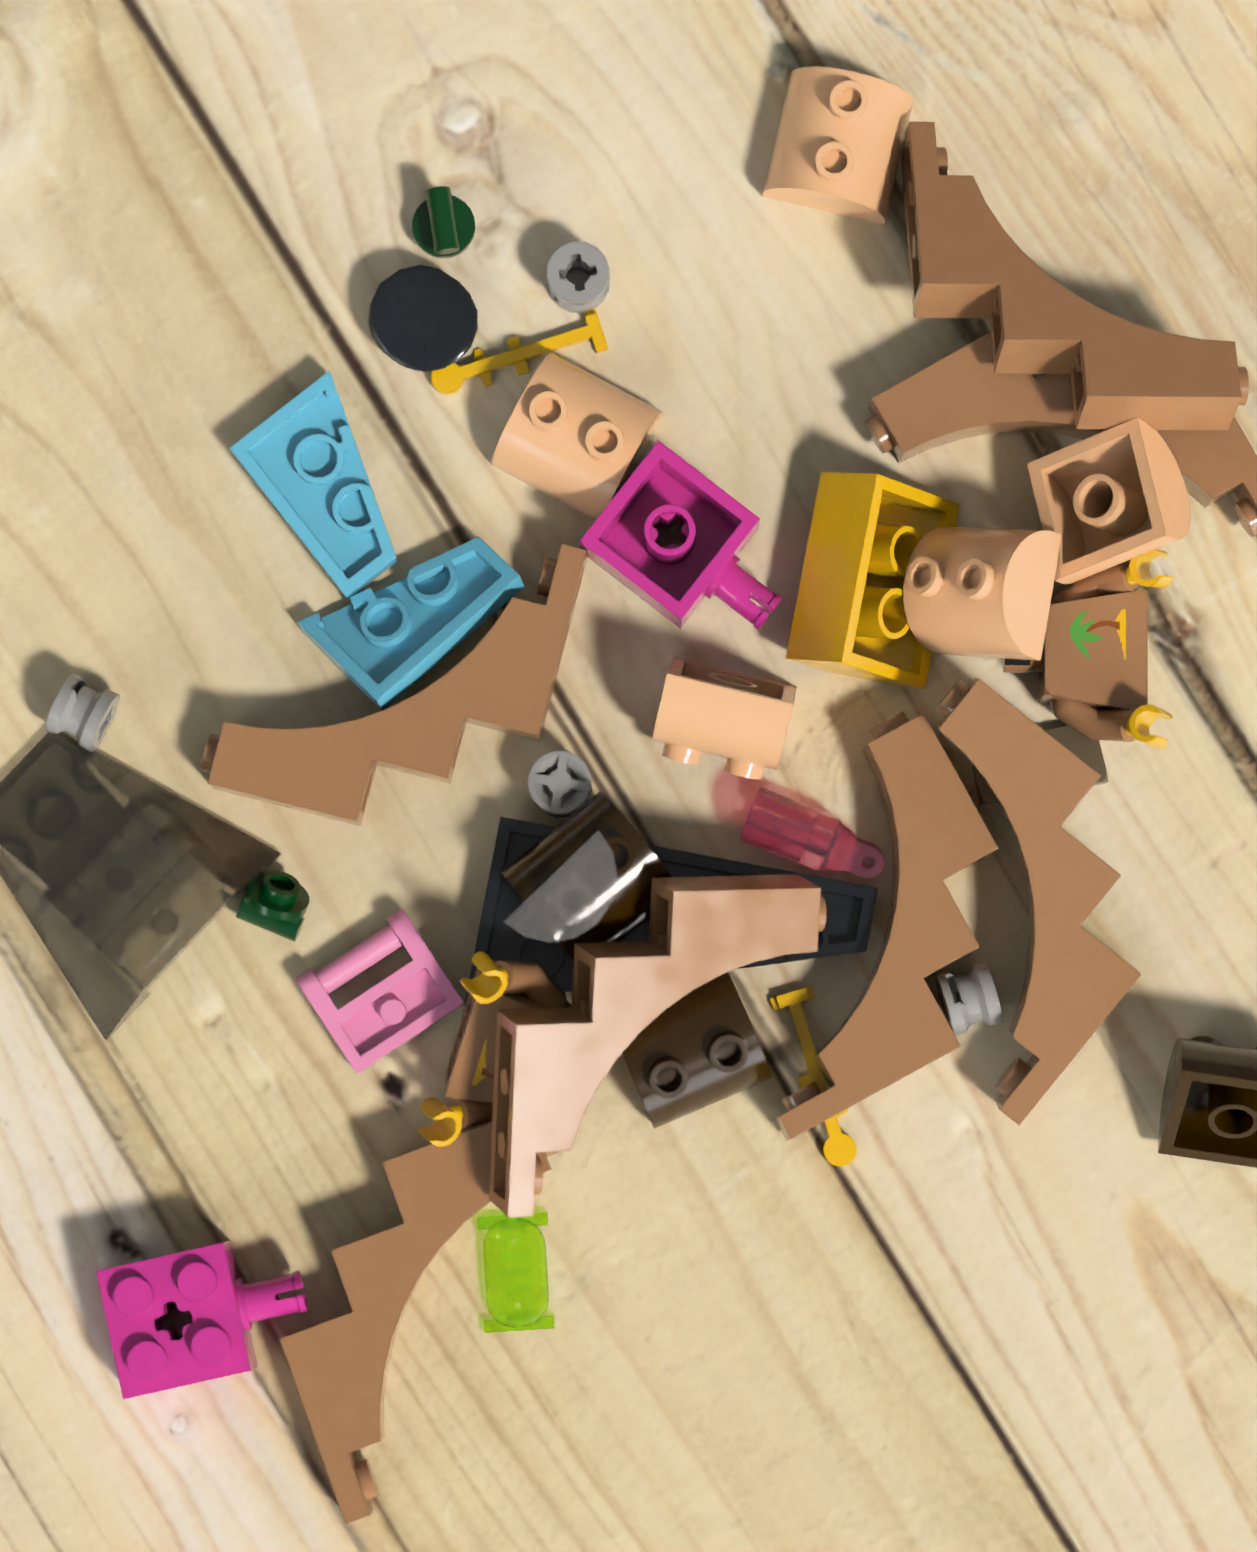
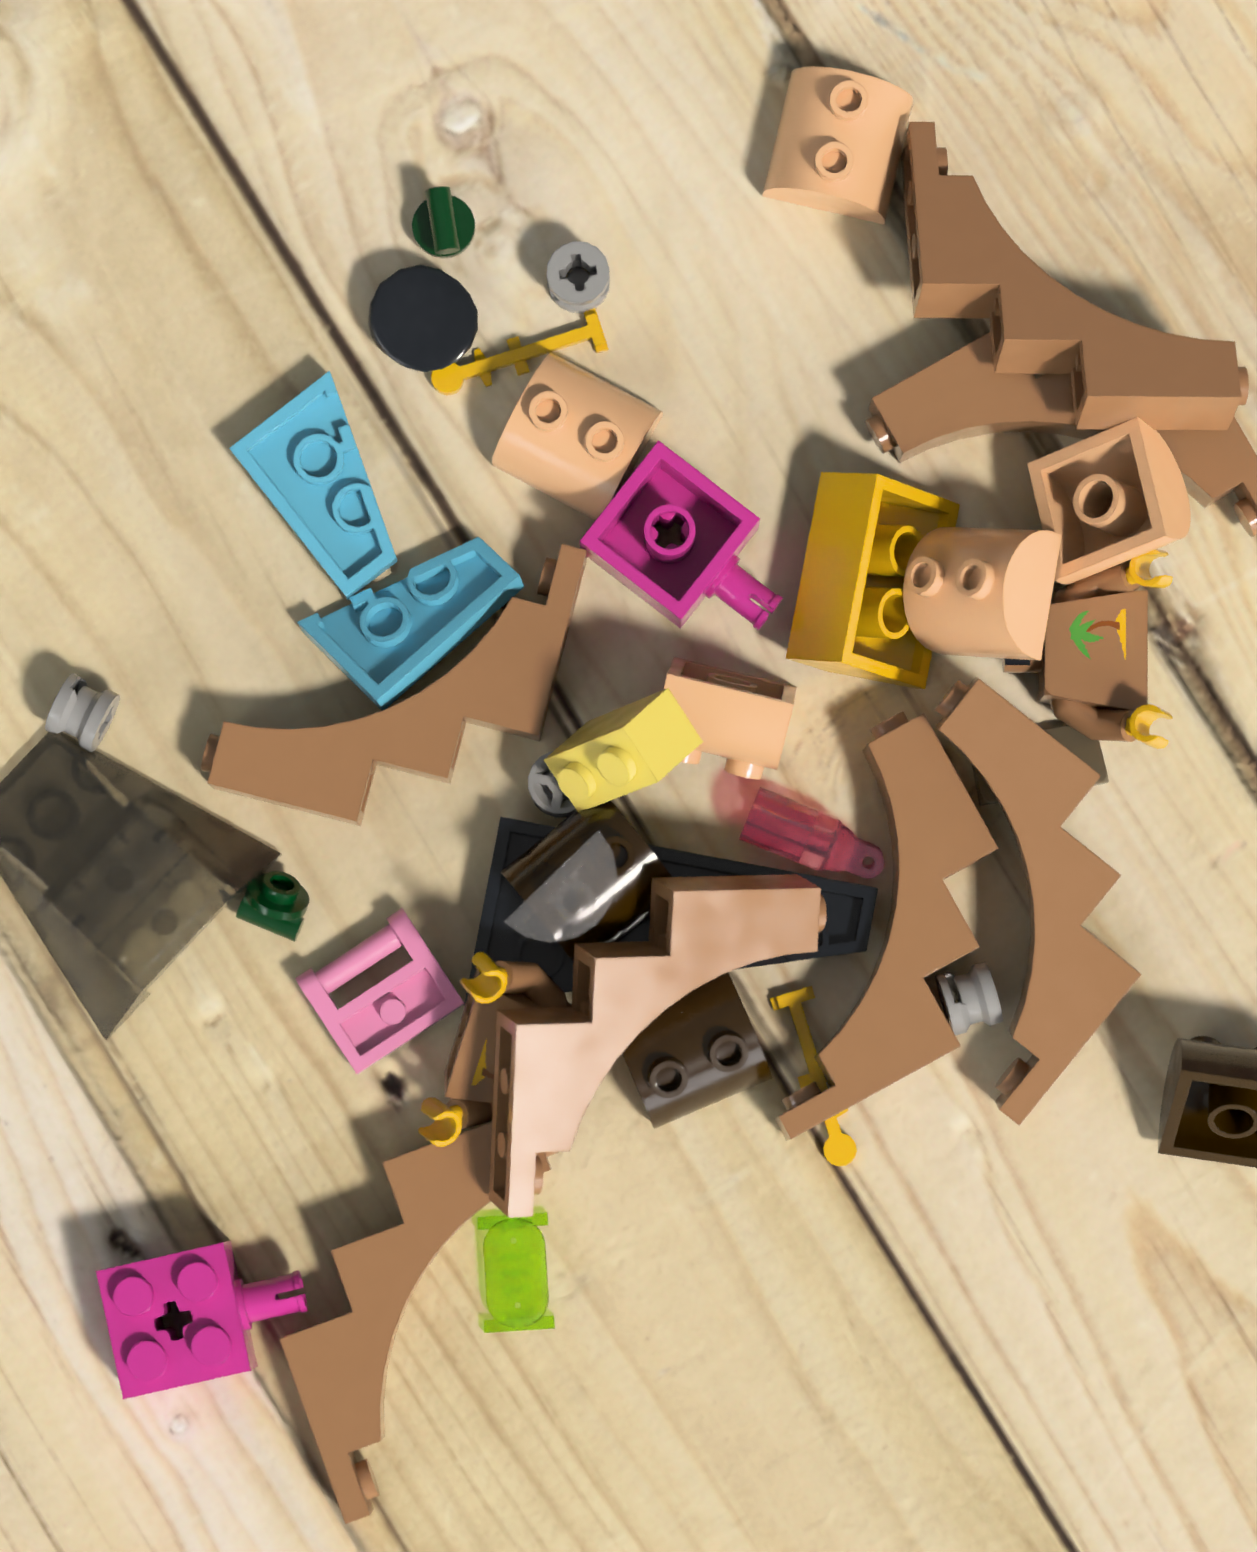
none -> light yellow brick [544,688,703,812]

